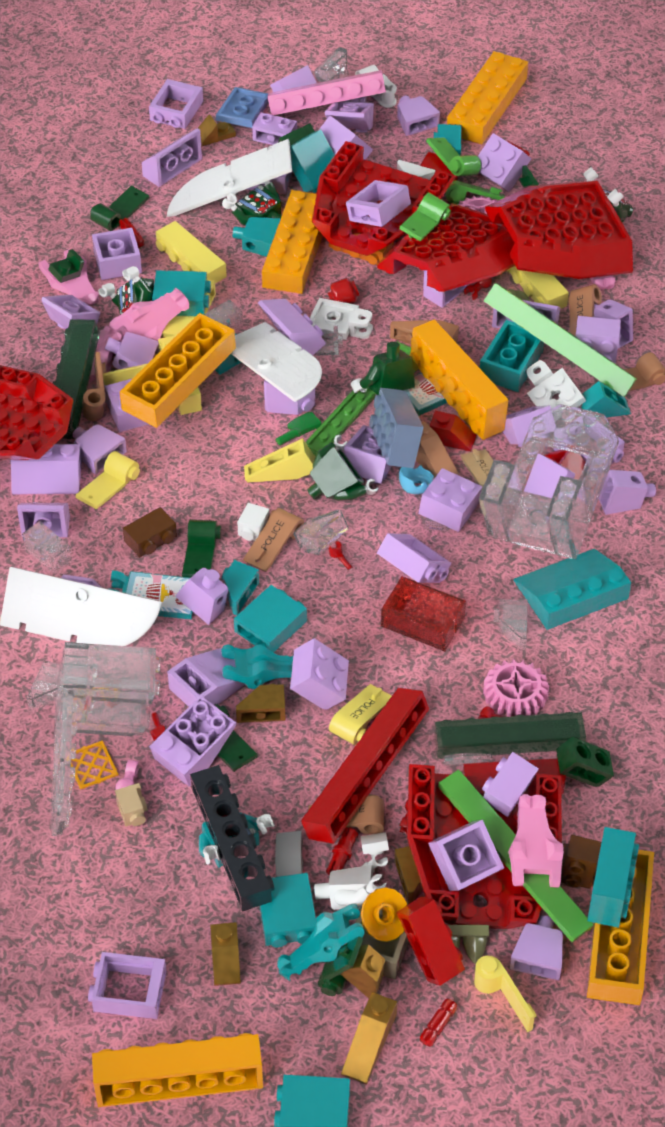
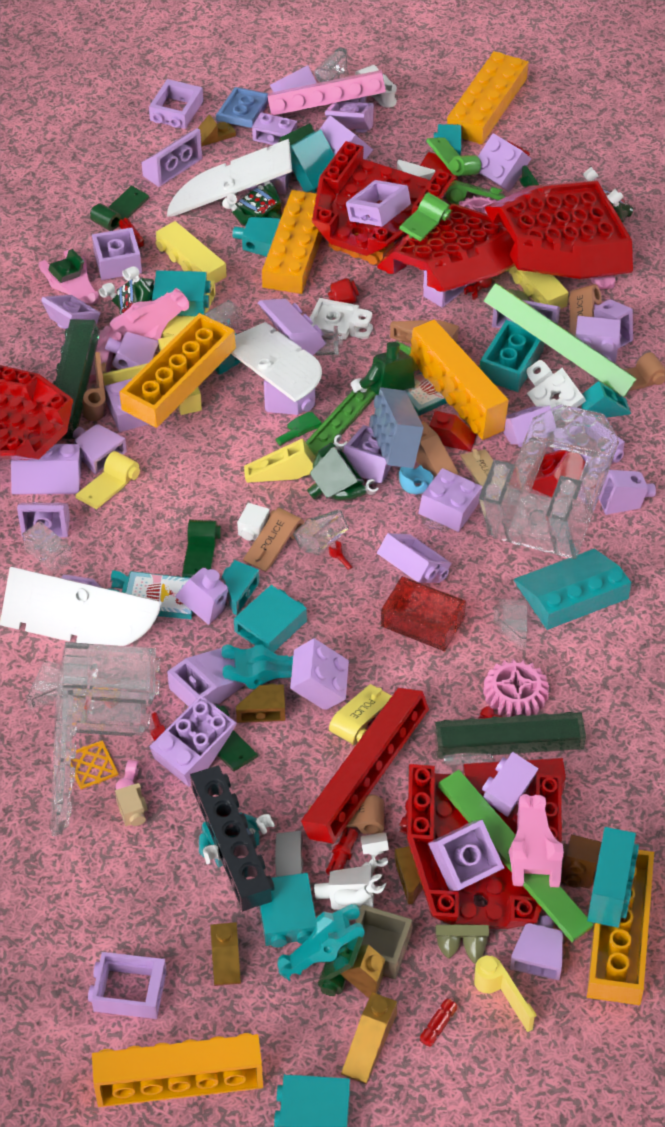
reddish brown brick [123,507,177,558] -> none
light orange dish [361,887,407,942] -> none
red brick [396,896,465,986] -> none
lavender torso [397,95,440,136] -> none
lavender torso [523,454,582,503] -> none
dark green brick [556,736,614,787] -> none

